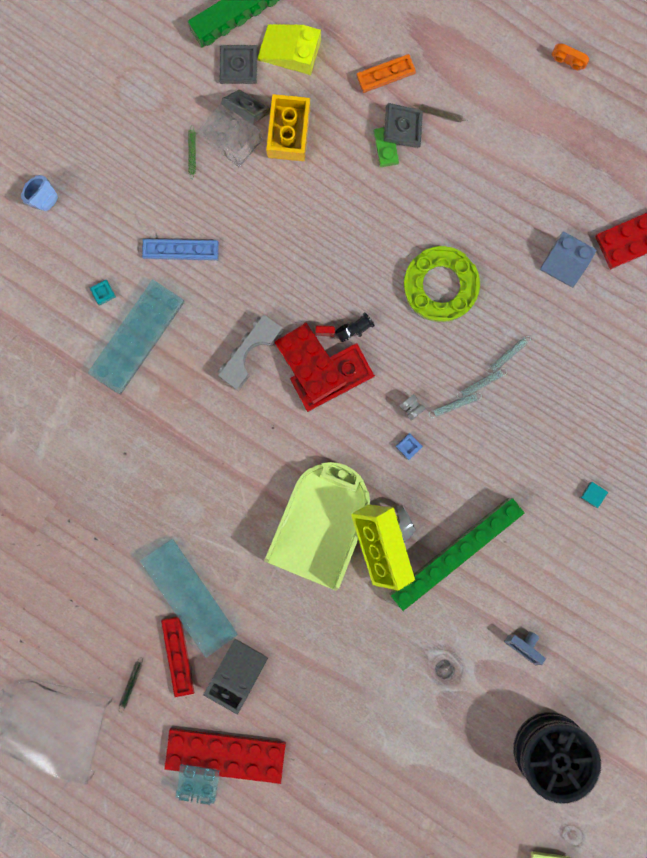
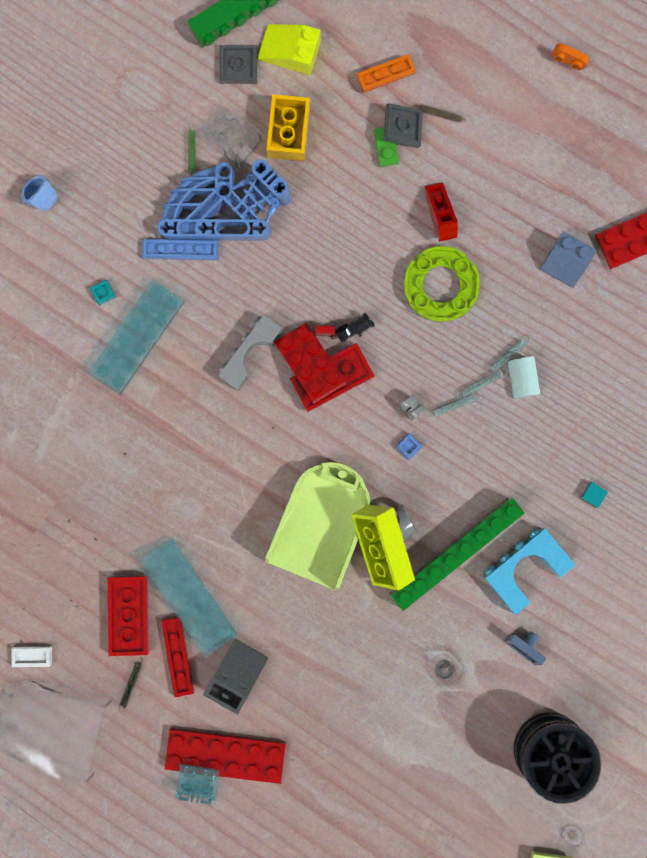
dark grey tile [221,89,270,124] -> none
none -> white tile [11,646,52,667]
none -> red plate [108,576,149,656]
none -> medium blue beam [157,159,292,241]
none -> red slope [425,182,458,242]
none -> medium azure arch [482,528,575,615]
none -> light aqua brick [508,356,540,399]

